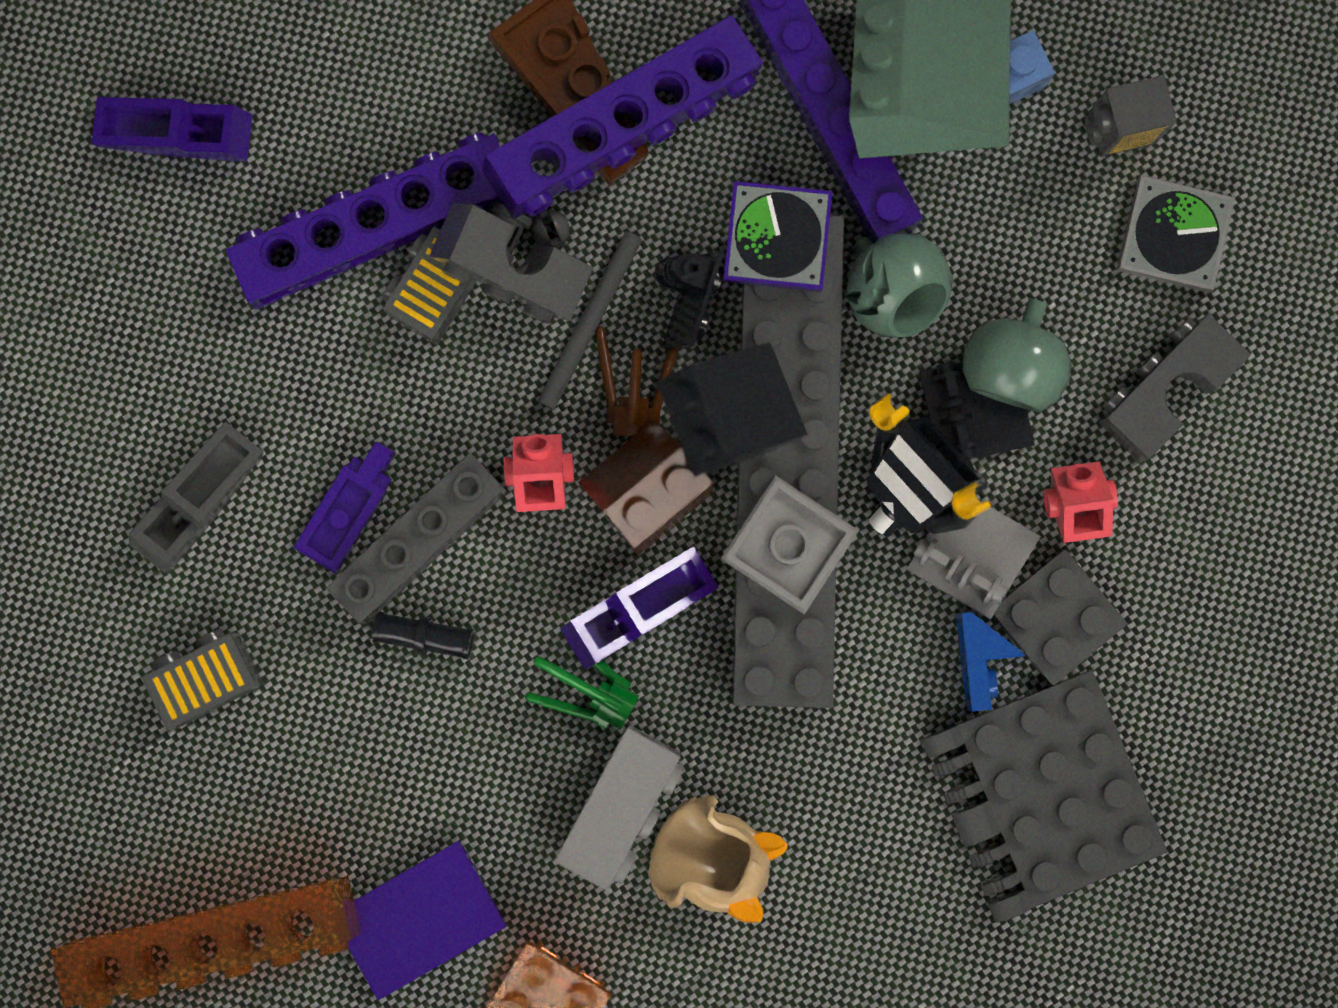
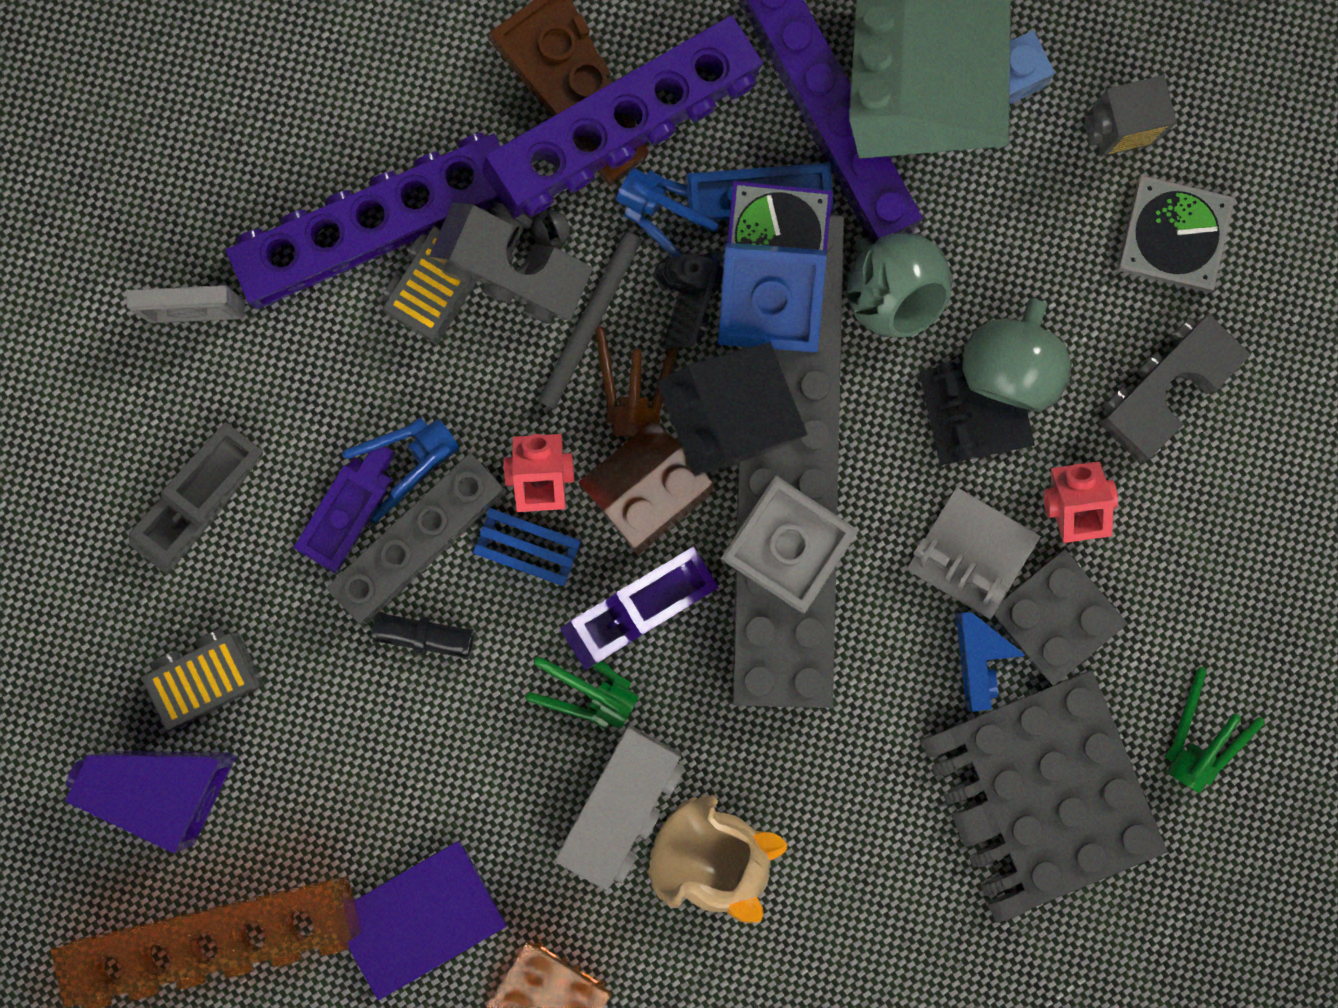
dark purple slope [91,97,253,162] -> none
torso [867,393,992,536] -> none
none -> dark purple slope [65,751,237,853]
none -> light grey tile [126,285,245,324]
none -> blue plant [342,417,460,523]
none -> blue tile [473,508,581,587]
none -> blue plant [616,168,718,257]
none -> blue tile [685,163,834,223]
none -> blue plate [718,243,827,352]
none -> green plant [1164,667,1265,794]

